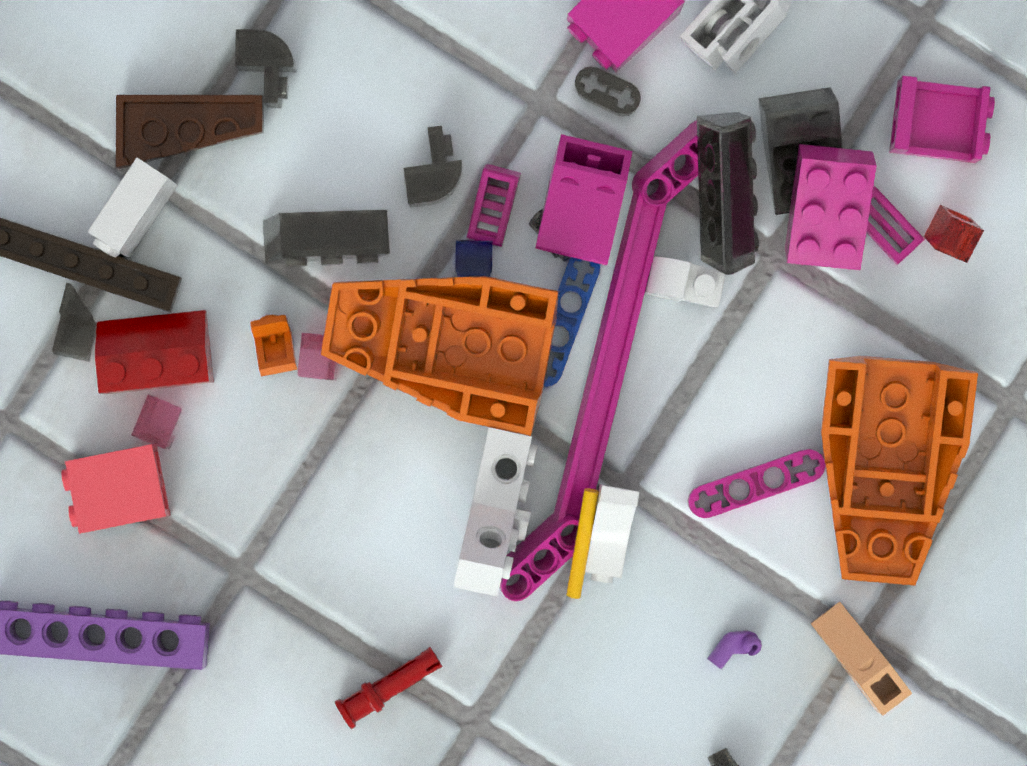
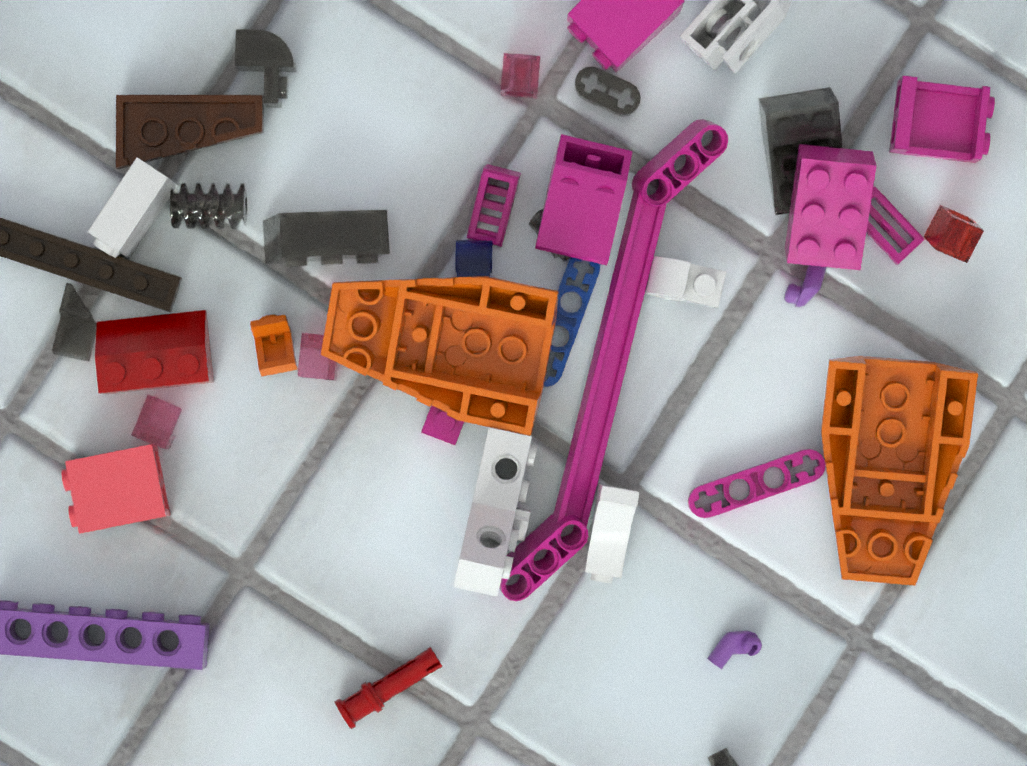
clear smoke brick [403,126,463,208] -> none
yellow bar [566,488,599,599] -> none
clear smoke slope [697,112,759,275] -> none
light nougat slope [810,601,912,716] -> none
none -> clear smoke piece [170,183,247,230]
none -> dark pink plate [421,405,464,445]
none -> clear pink brick [501,53,540,99]
none -> medium lavender arm [784,265,827,307]

